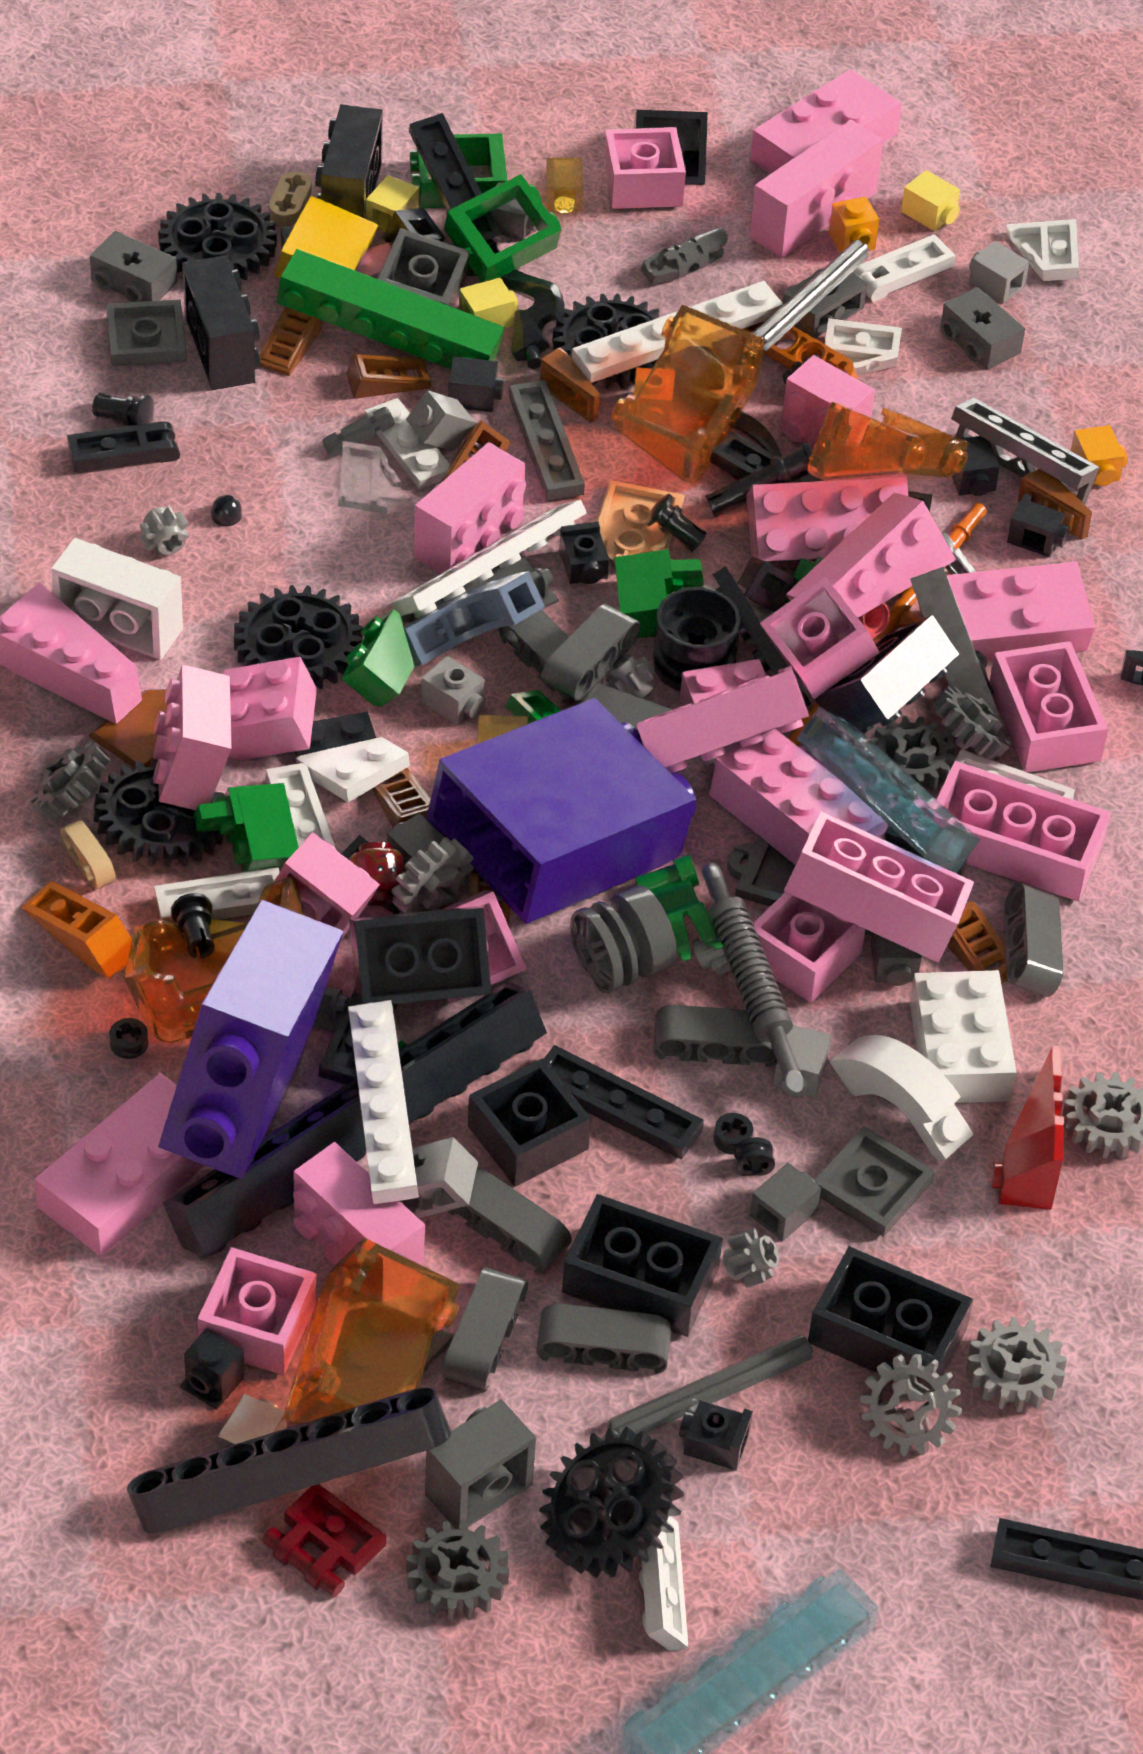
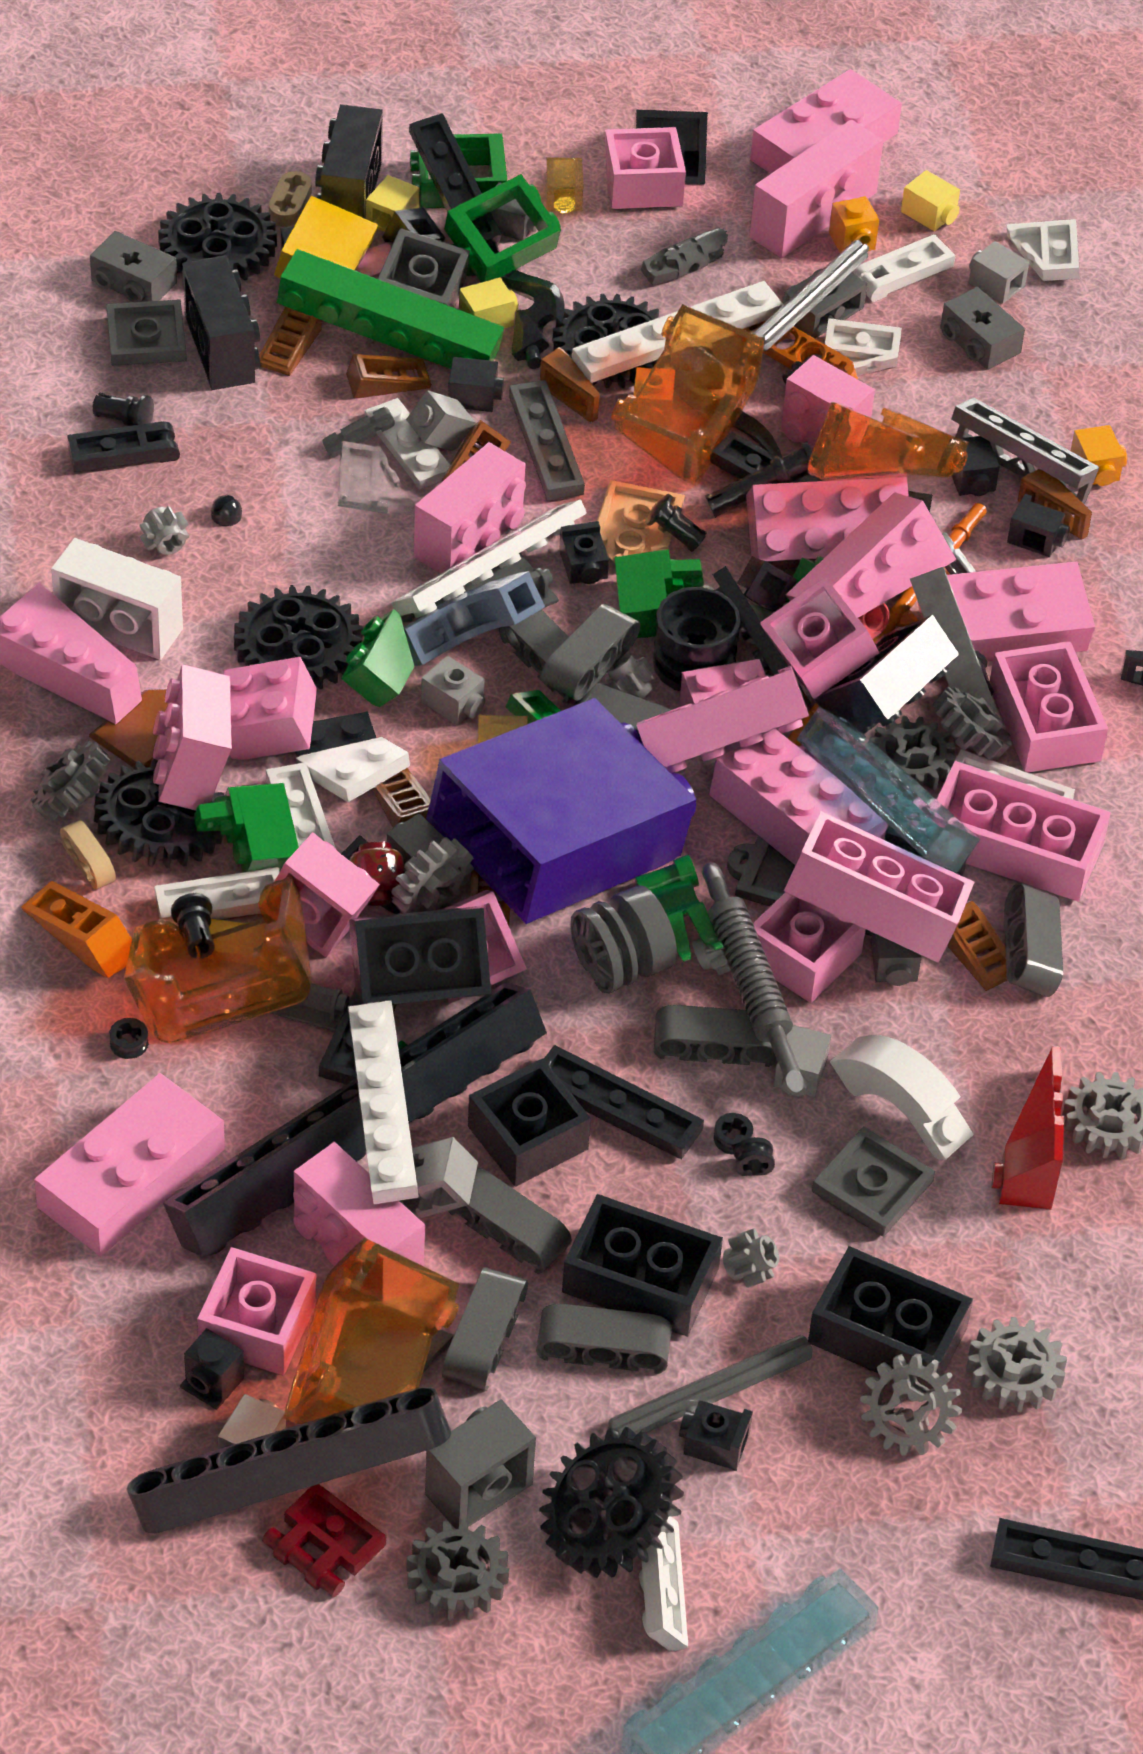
dark purple brick [158,900,344,1179] -> none
dark grey brick [750,1162,821,1242] -> none
white brick [909,970,1017,1103] -> none

